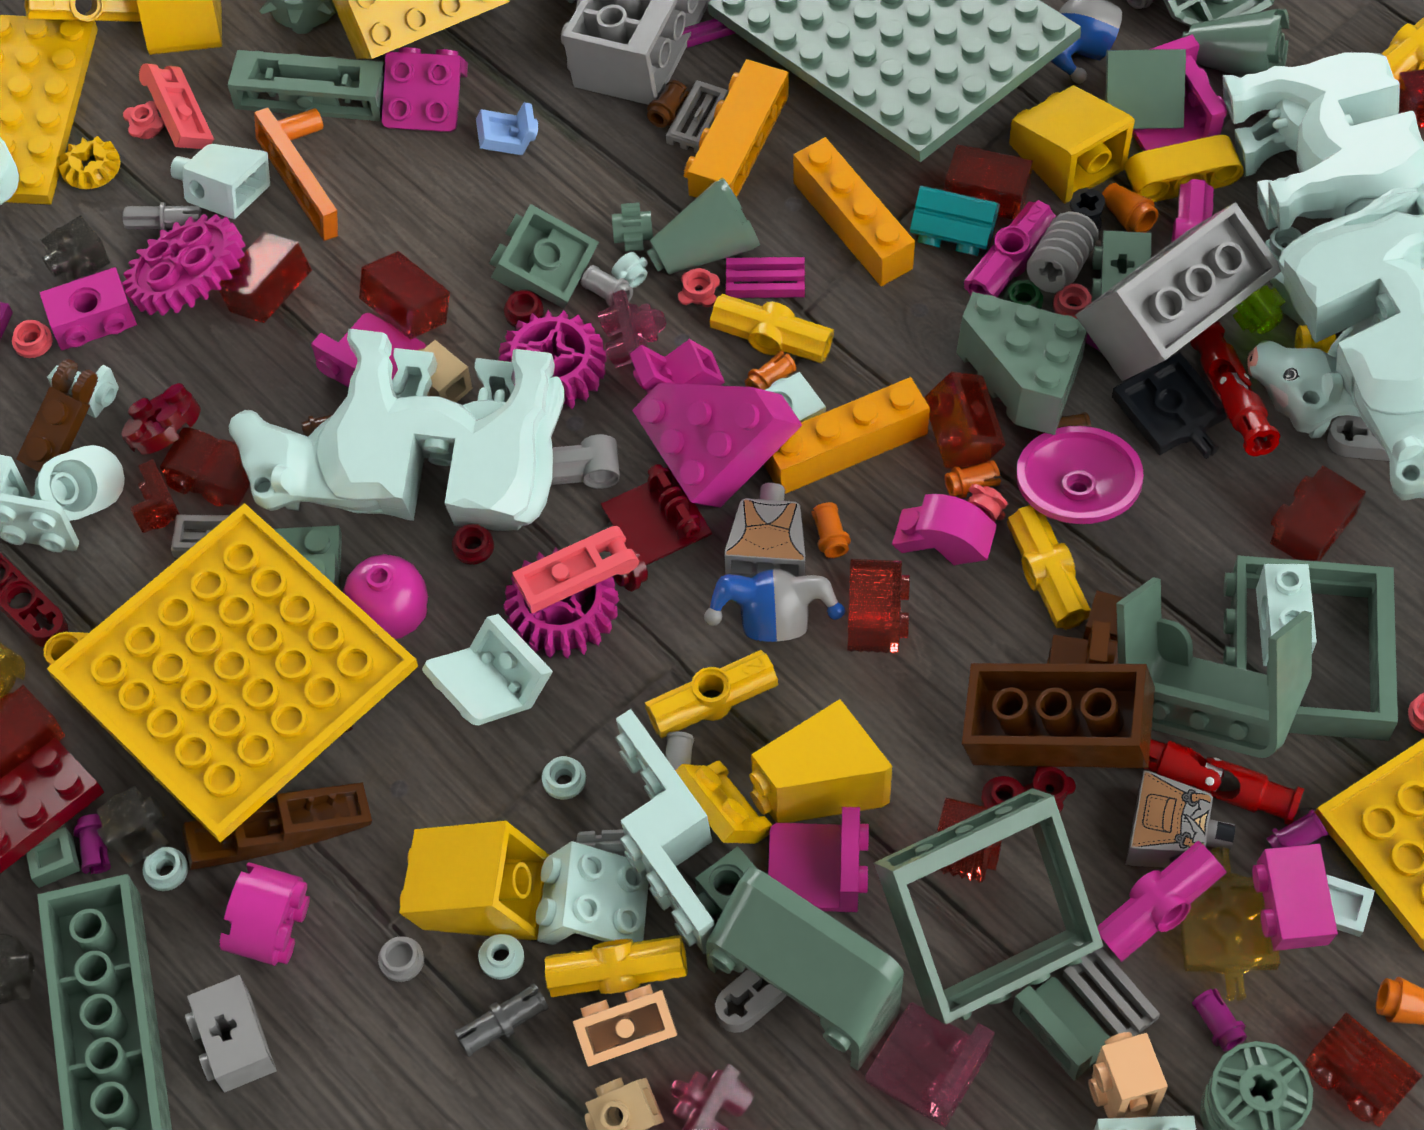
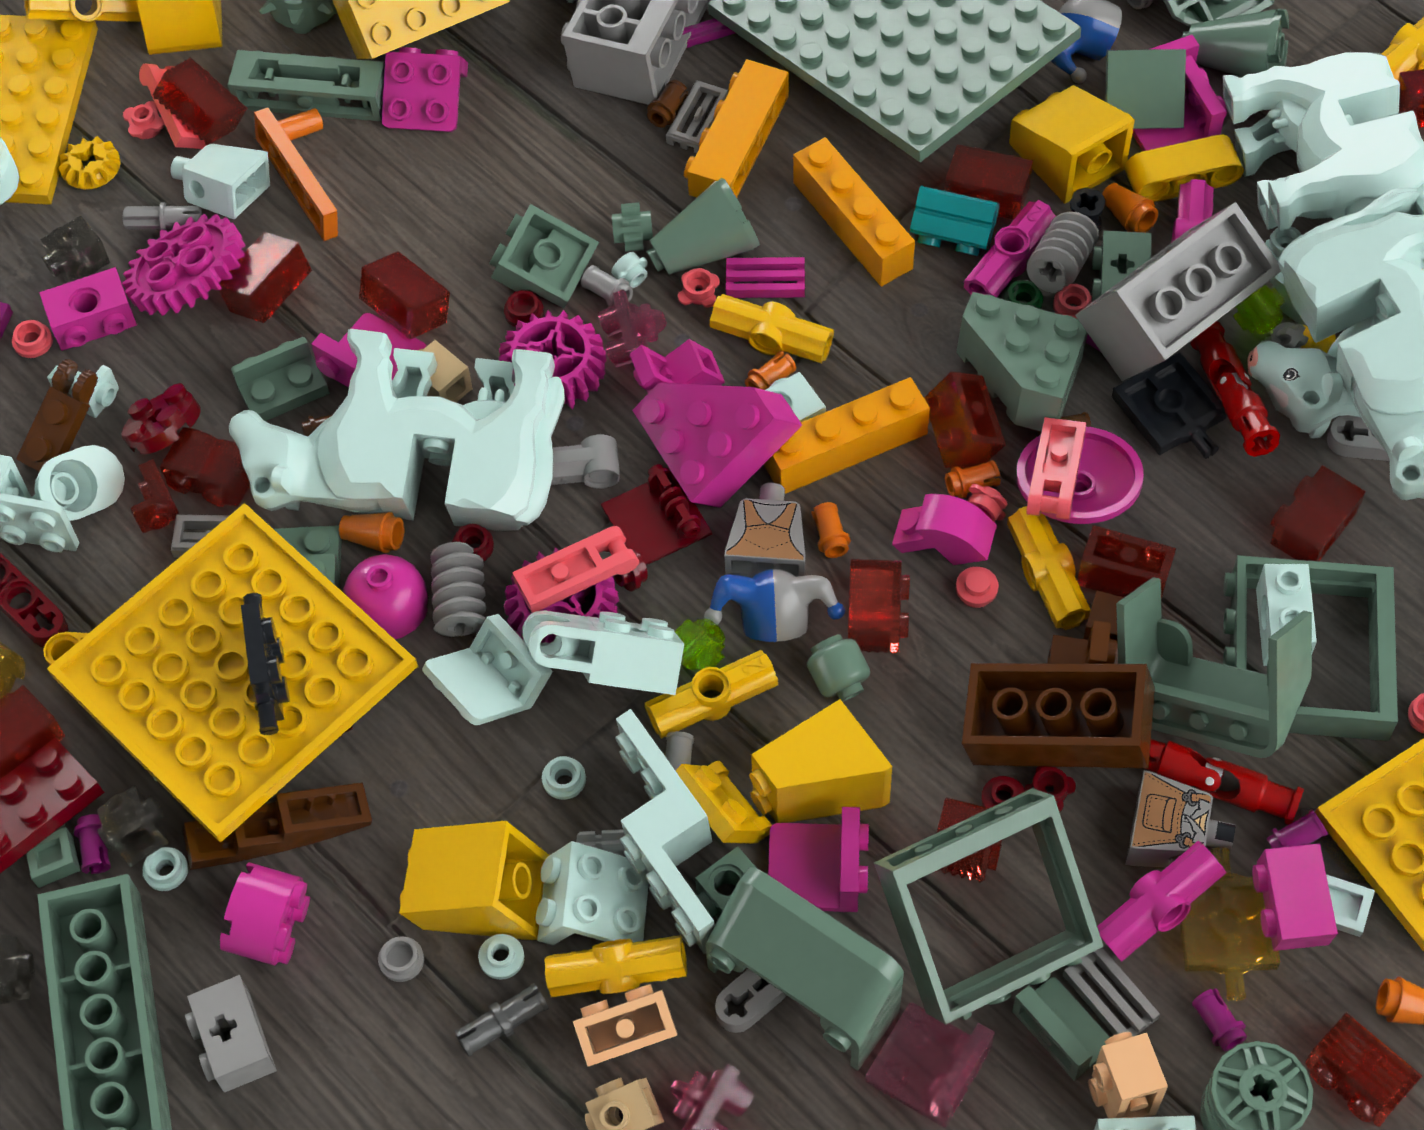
light blue bracket [476,102,538,155] -> none
none -> clear red brick [153,57,247,145]
none -> sand green bracket [231,337,330,421]
none -> black plate [241,593,290,735]
none -> orange cone [339,512,404,553]
none -> light grey piece [430,542,486,637]
none -> light aqua brick [522,610,684,695]
none -> clear neon green gear [674,618,726,670]
none -> sand green head [807,634,870,702]
none -> coral plate [956,567,999,608]
none -> coral plate [1027,417,1086,520]
none -> clear red brick [1077,525,1176,601]
none -> light grey axle [1265,322,1308,348]

